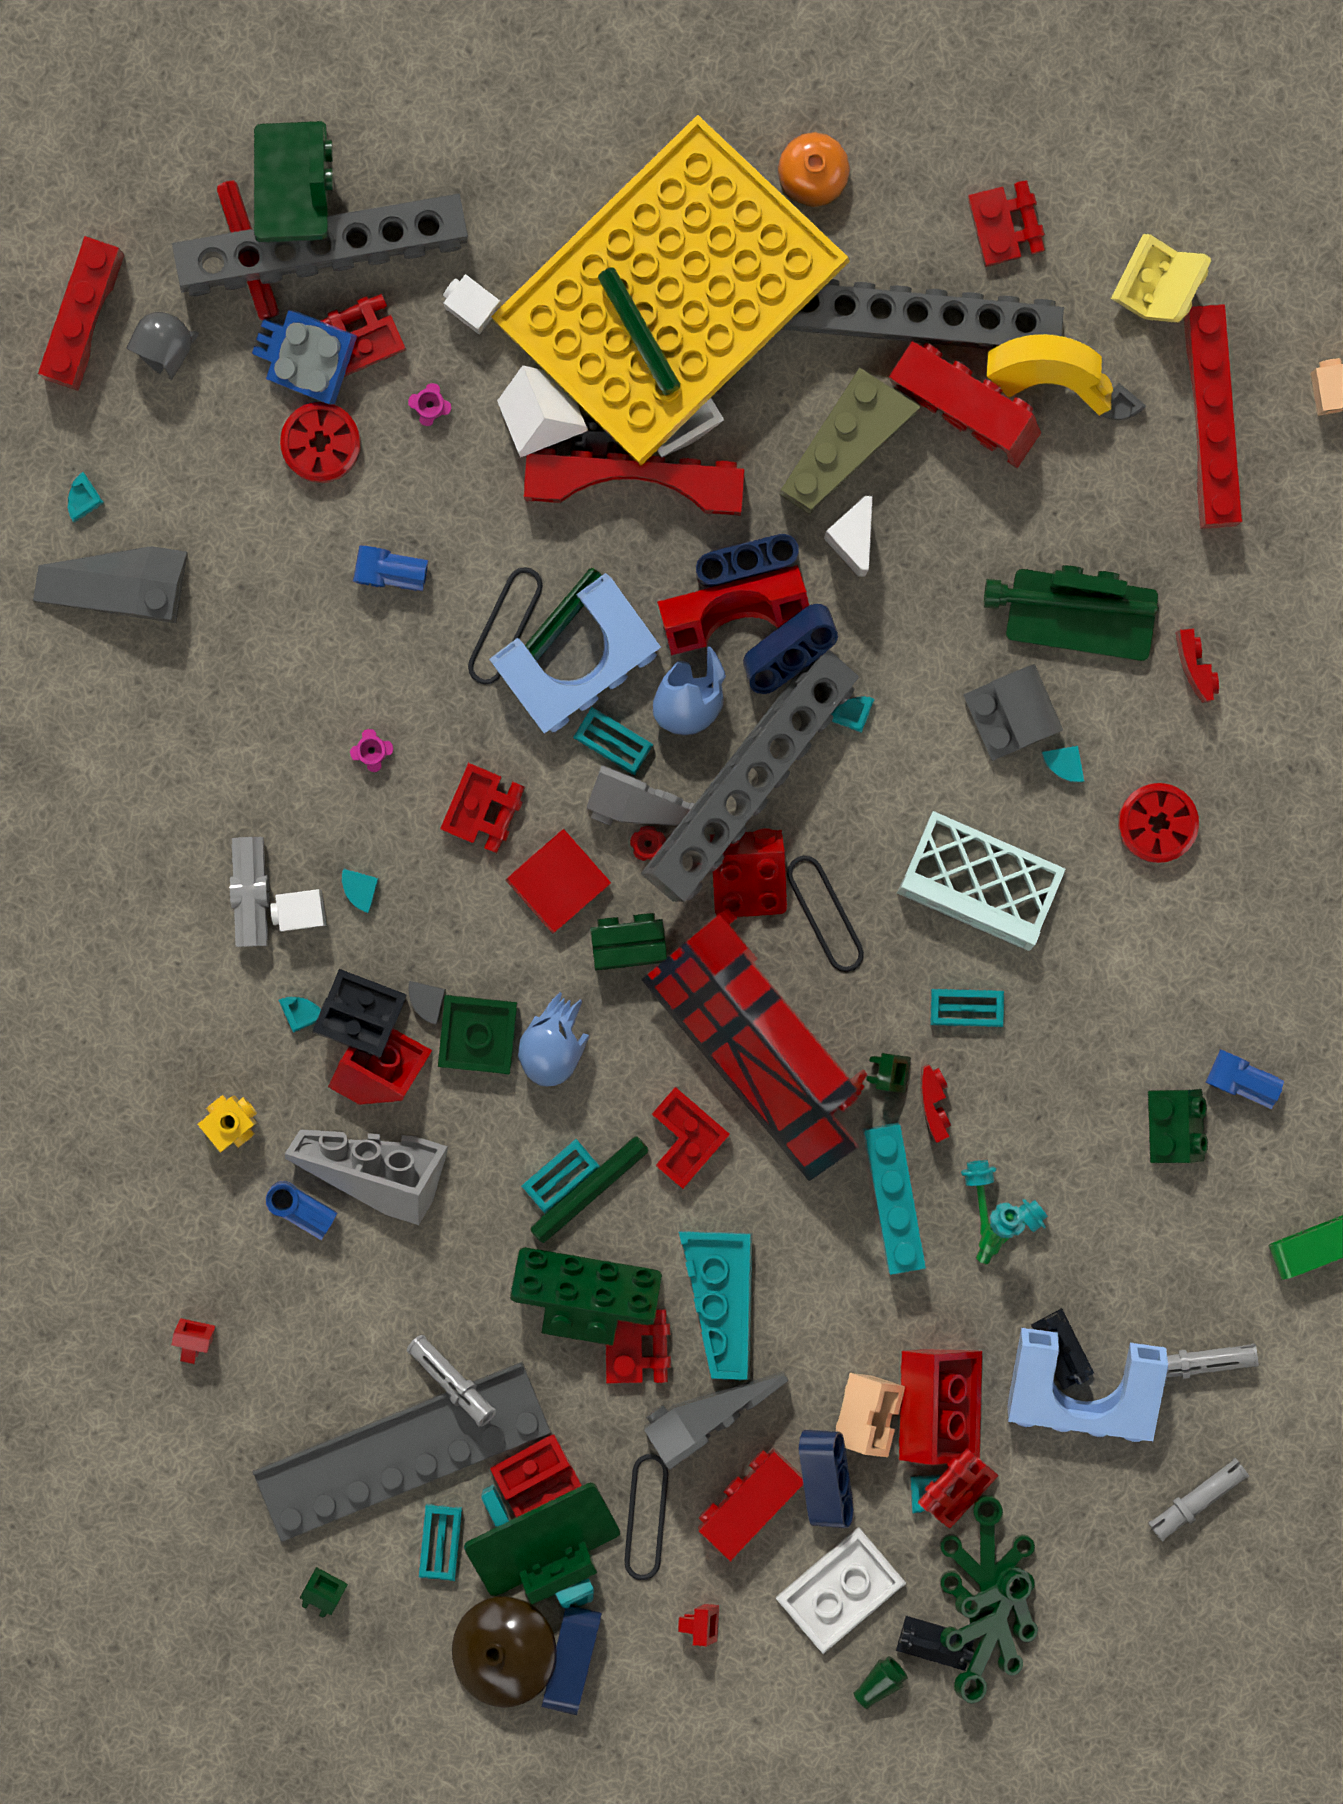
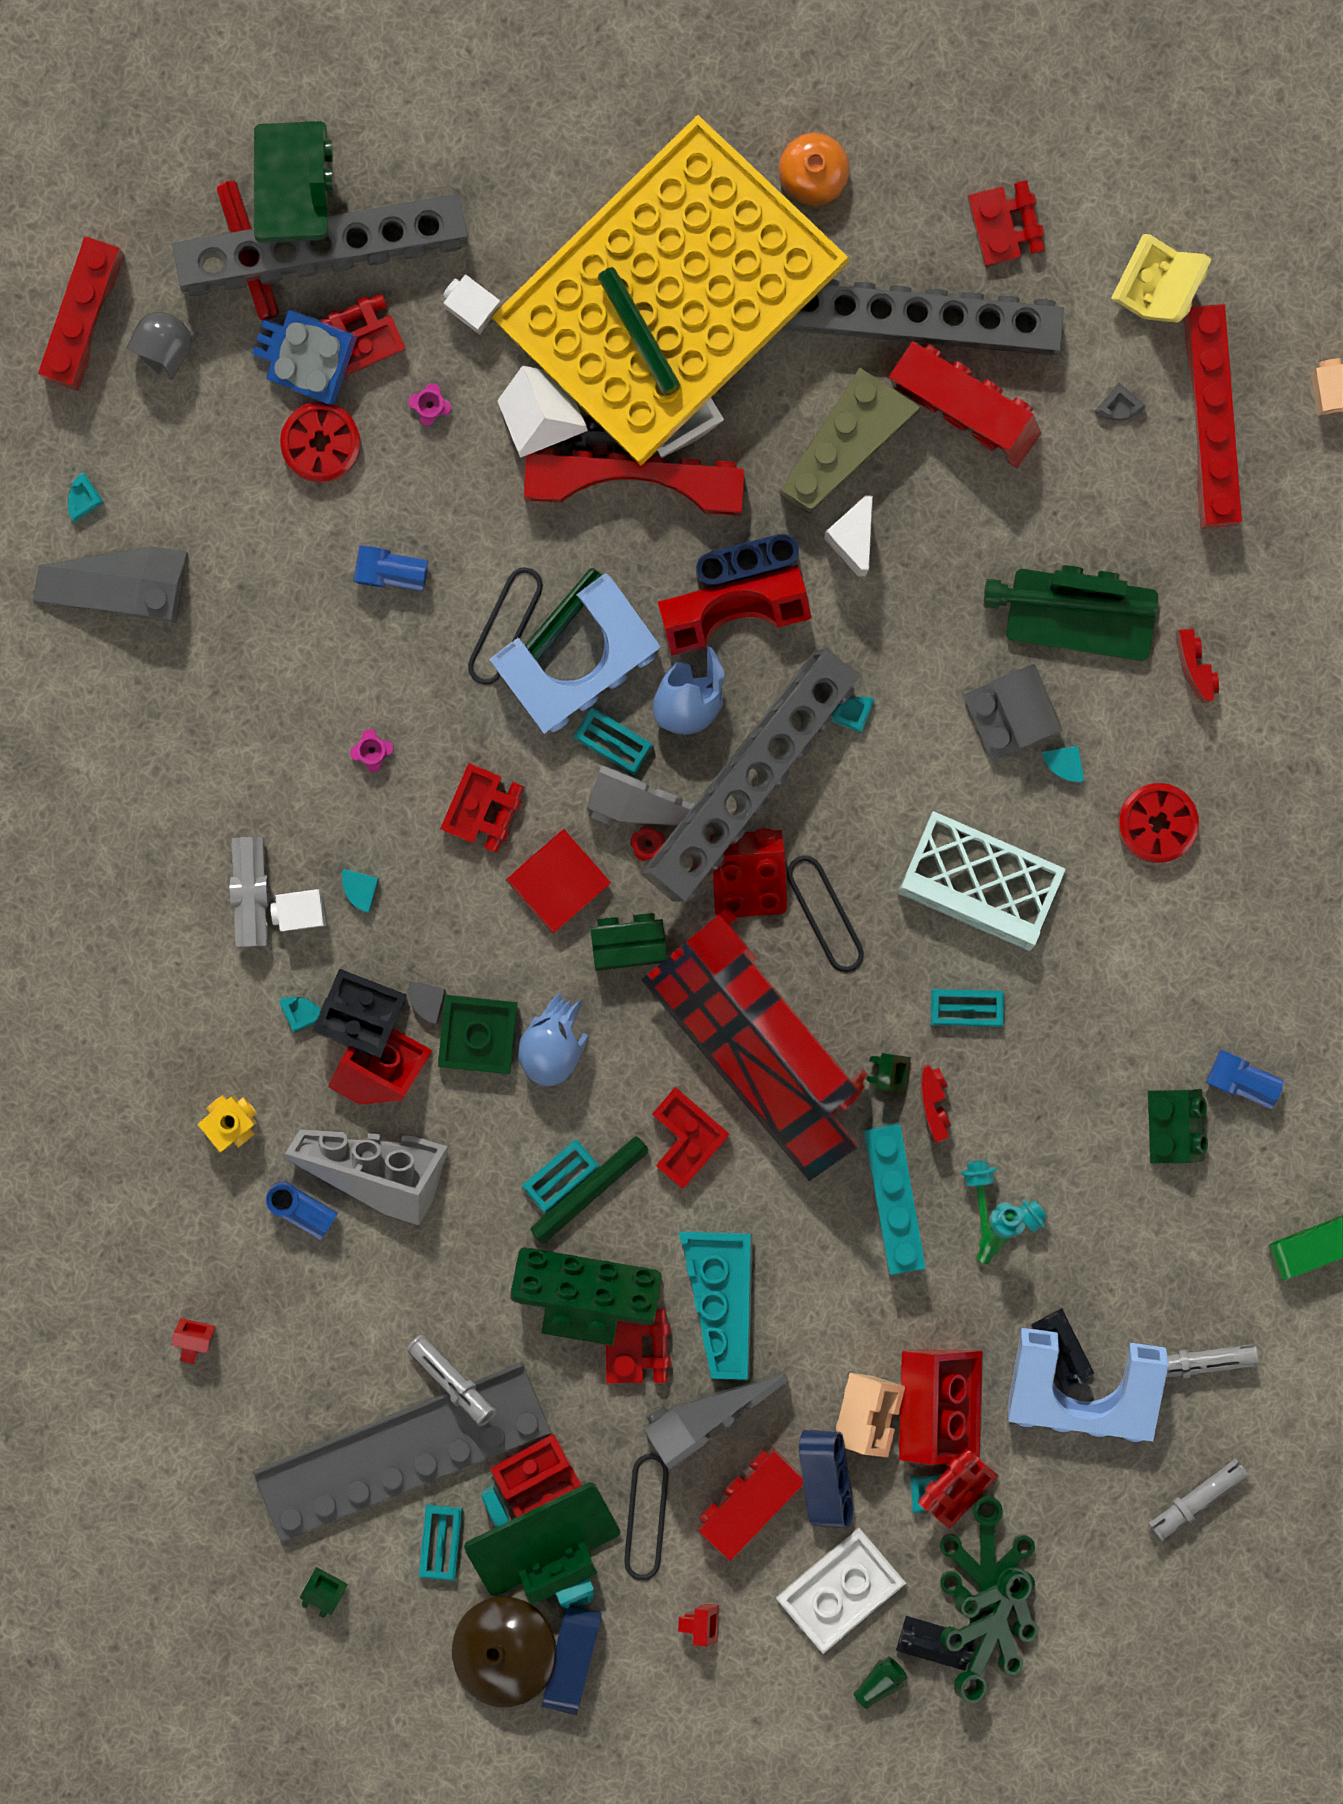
dark blue beam [743,604,838,694] -> none
yellow arch [987,334,1113,416] -> none

